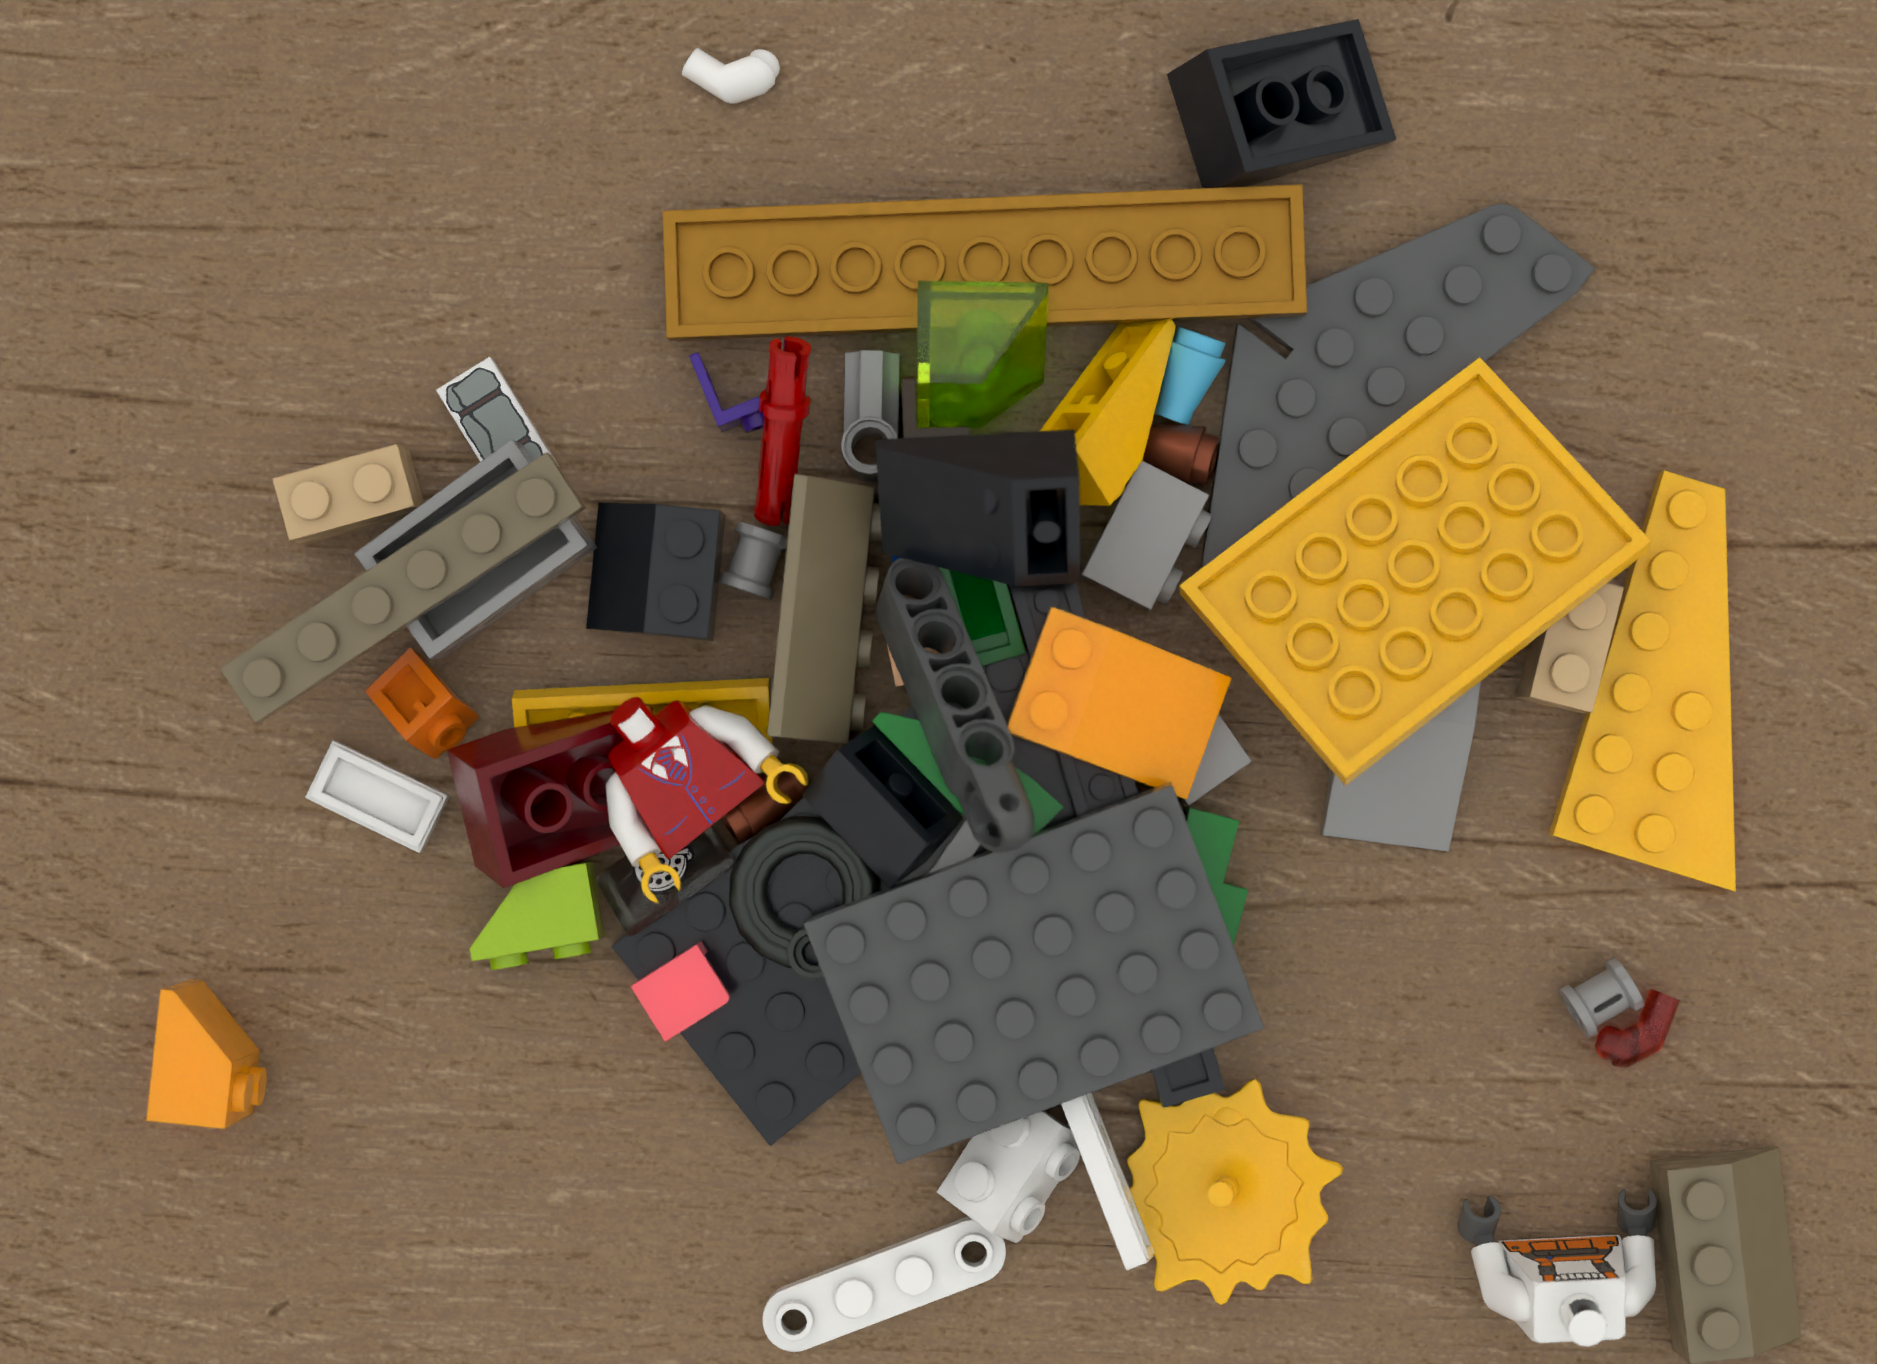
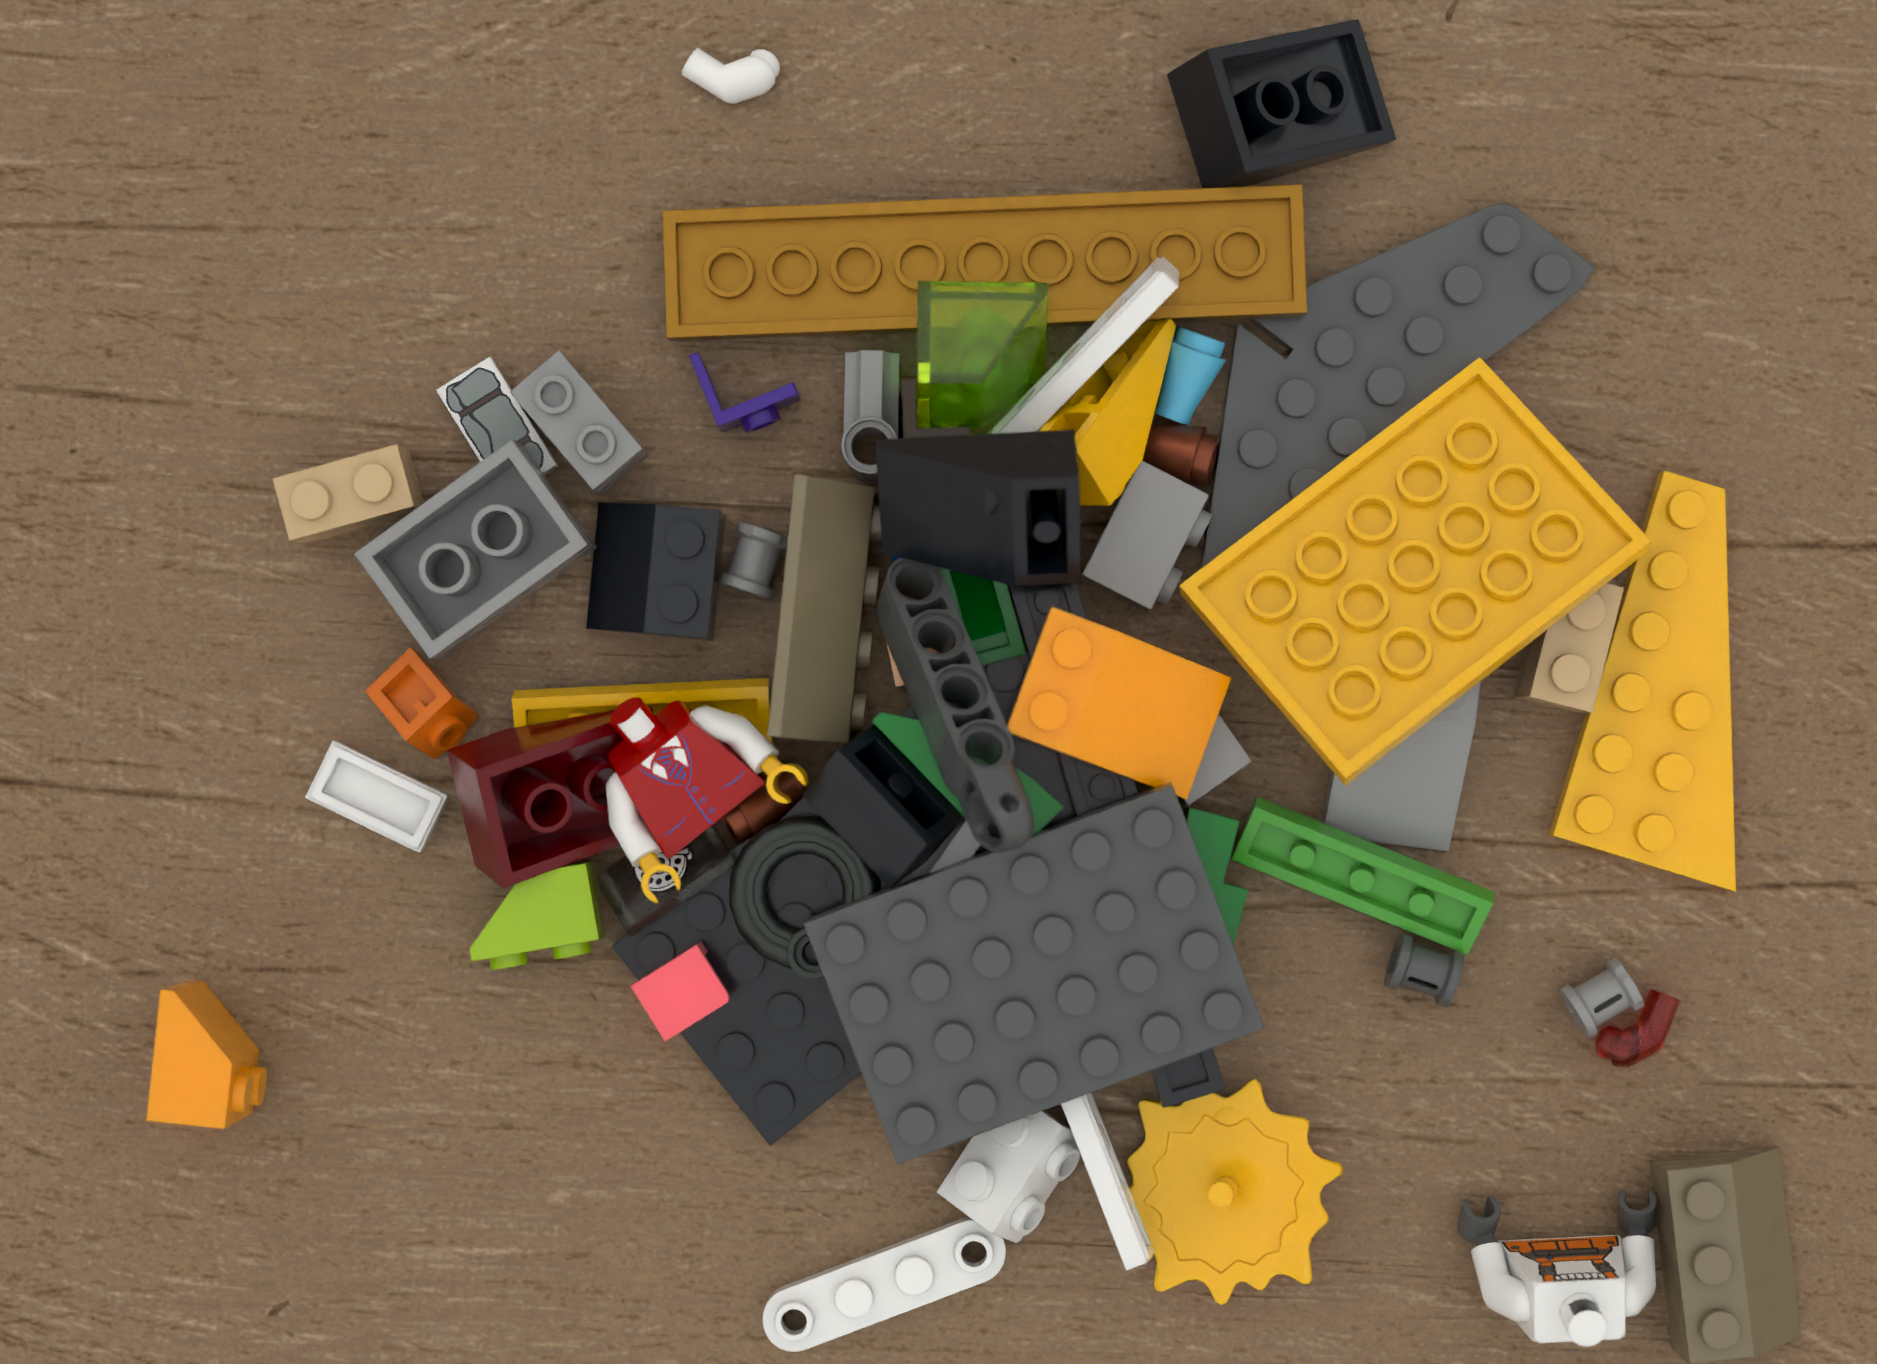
dark tan plate [219,452,585,723] -> none
red pin [753,336,811,526] -> none
none -> light grey brick [510,350,649,496]
none -> white tile [987,256,1179,434]
none -> bright green plate [1231,796,1494,955]
none -> dark grey bush [1384,934,1464,1007]

